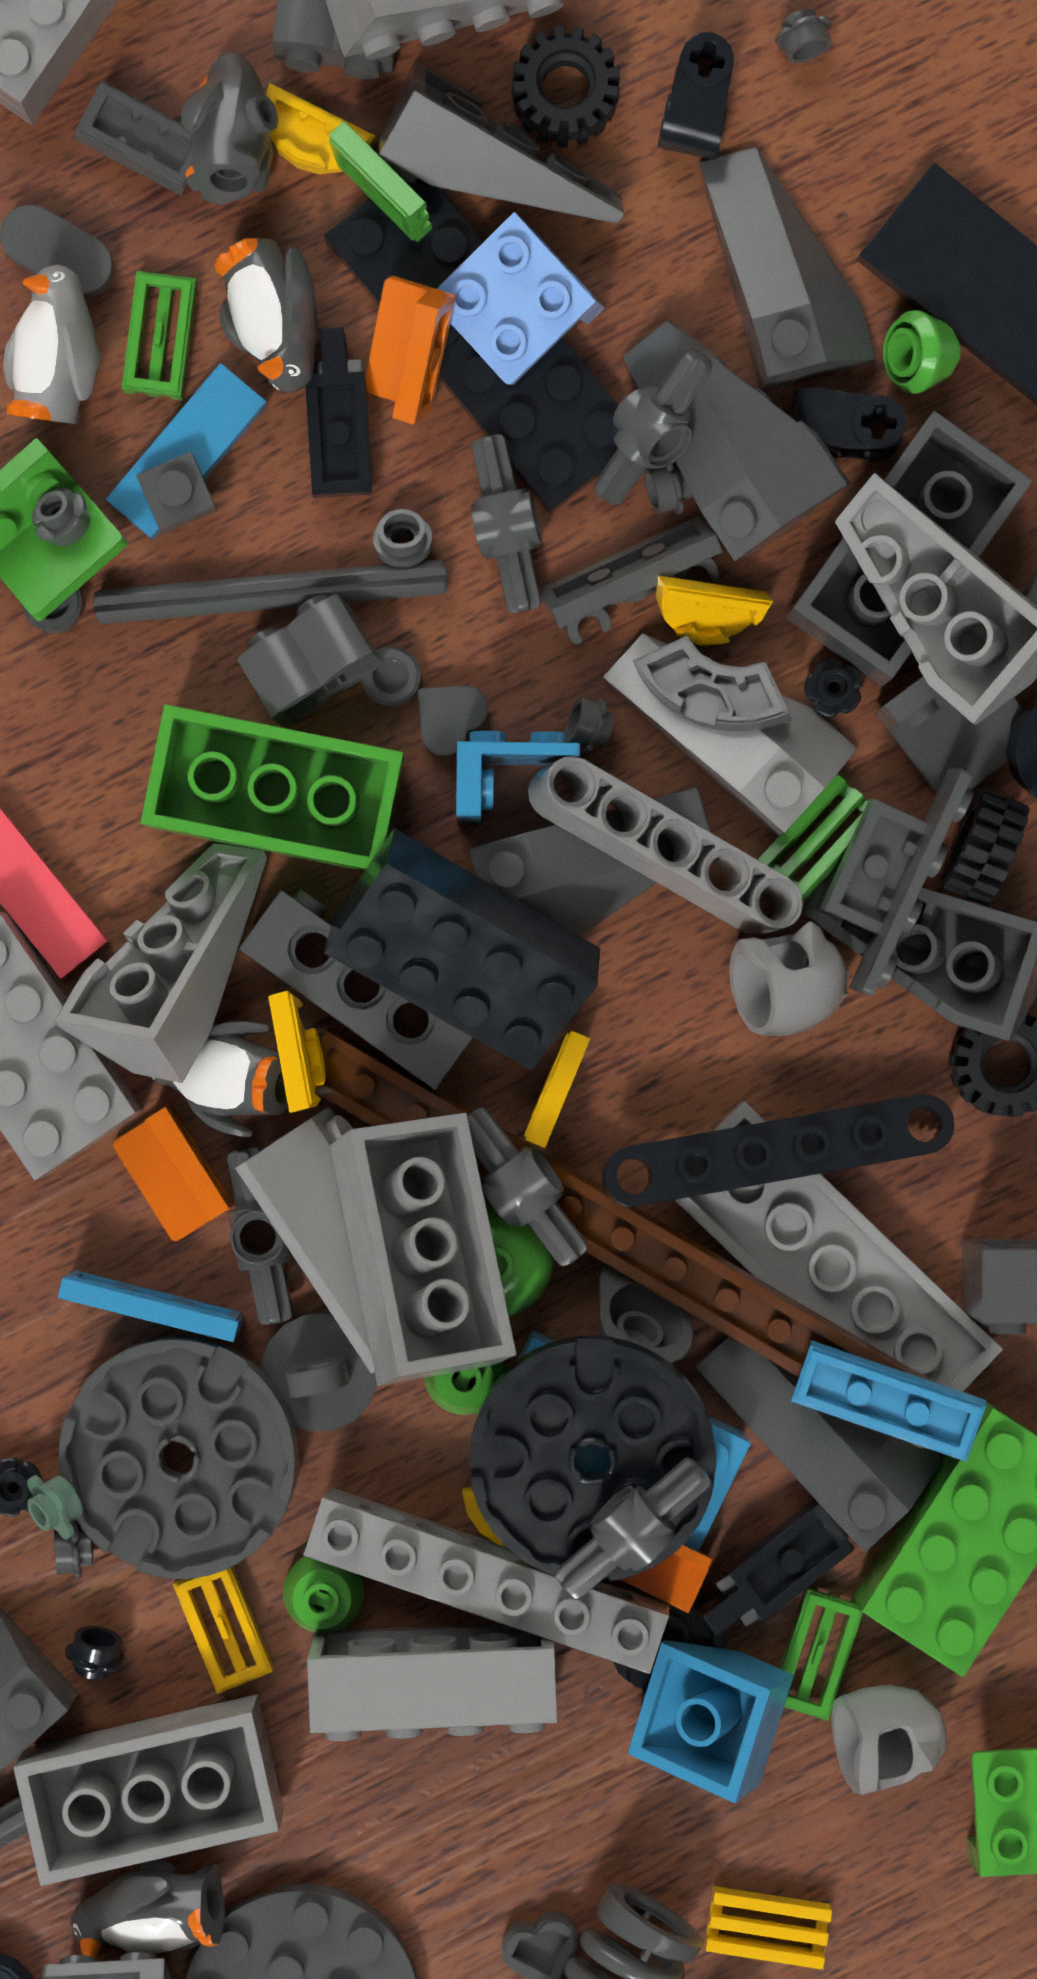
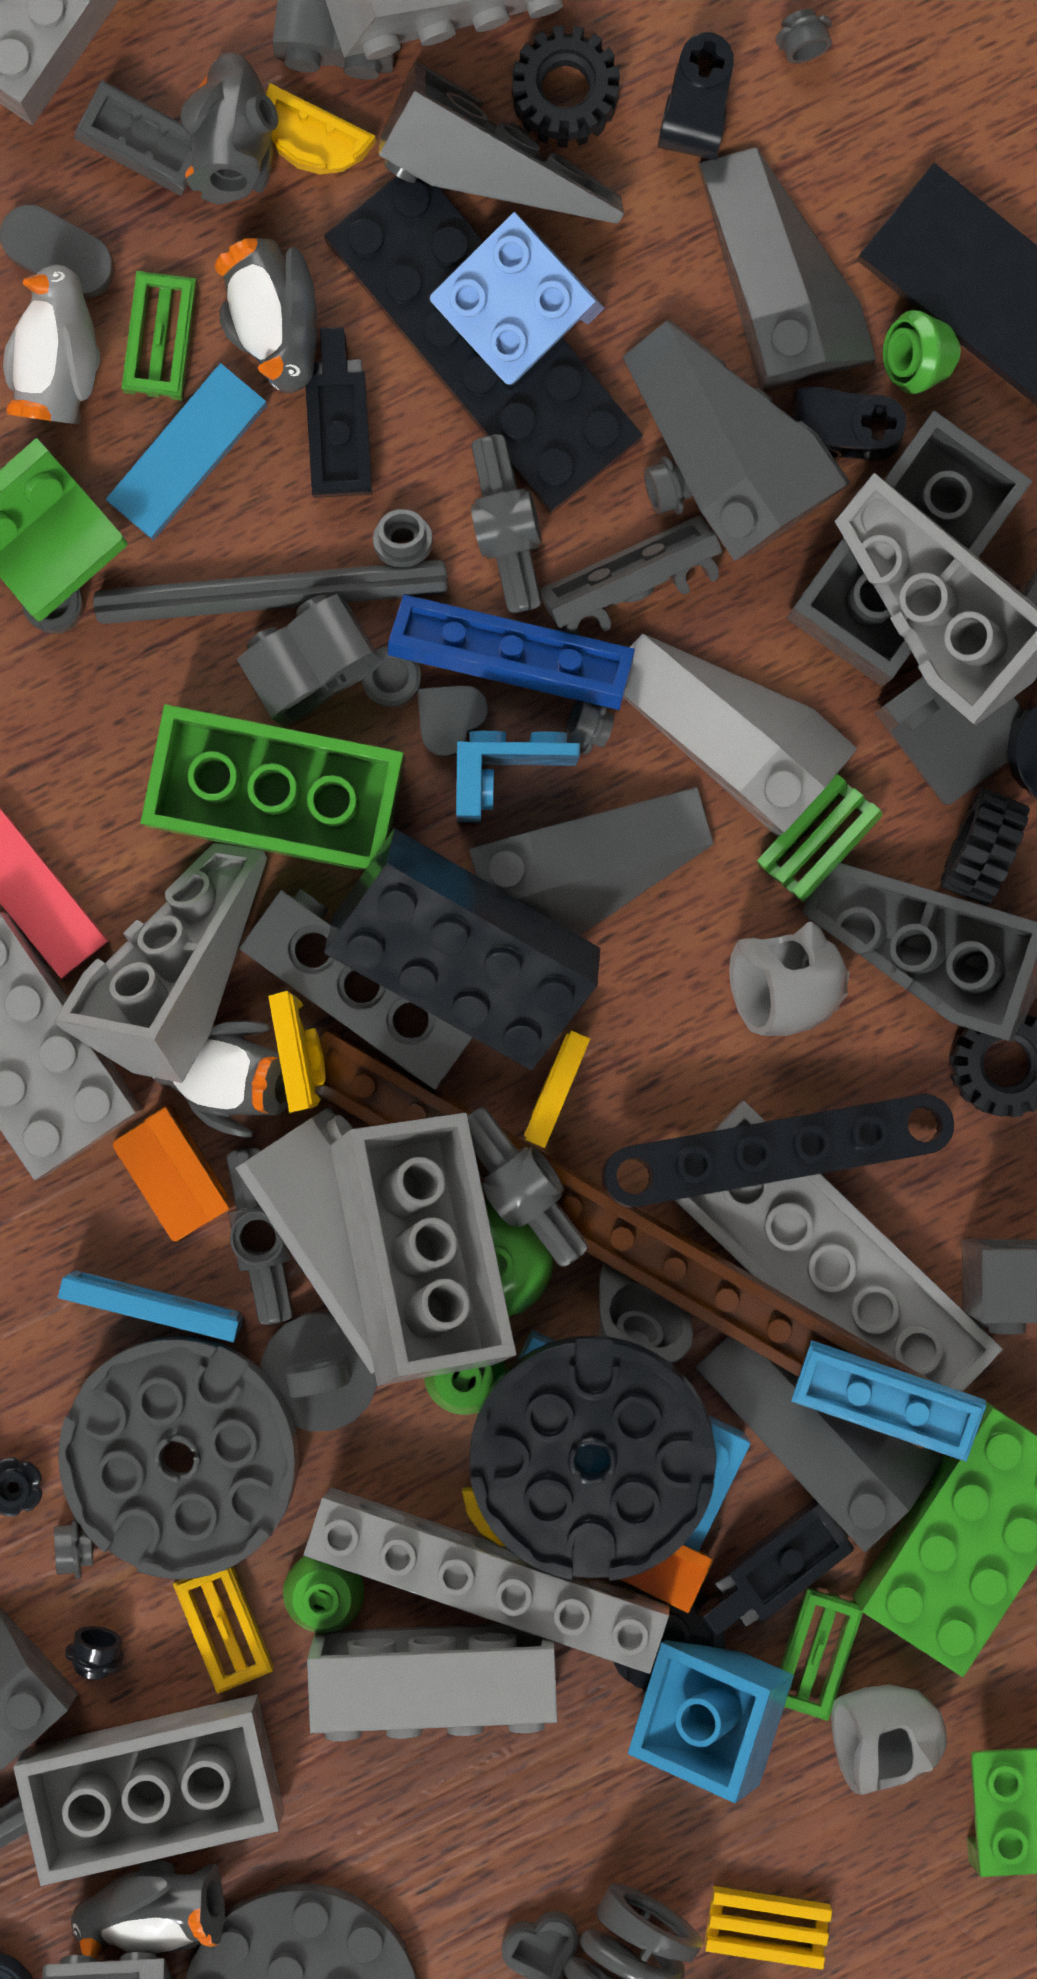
sand green plate [27,1475,82,1540] -> none
dark grey plate [32,488,90,546] -> none
dark grey plate [136,452,217,534] -> none
bright green tile [329,121,432,242] -> none
orange panel [366,276,457,425] -> none
light grey beam [528,756,803,936] -> none
dark grey axle [555,1457,711,1599] -> none
dark grey axle [595,348,712,505] -> none
tile [633,636,791,731] -> none
yellow tile [656,575,773,646] -> none
black plate [804,658,863,717] -> none
dark grey bracket [820,768,973,996] -> none
none -> blue plate [388,594,635,710]

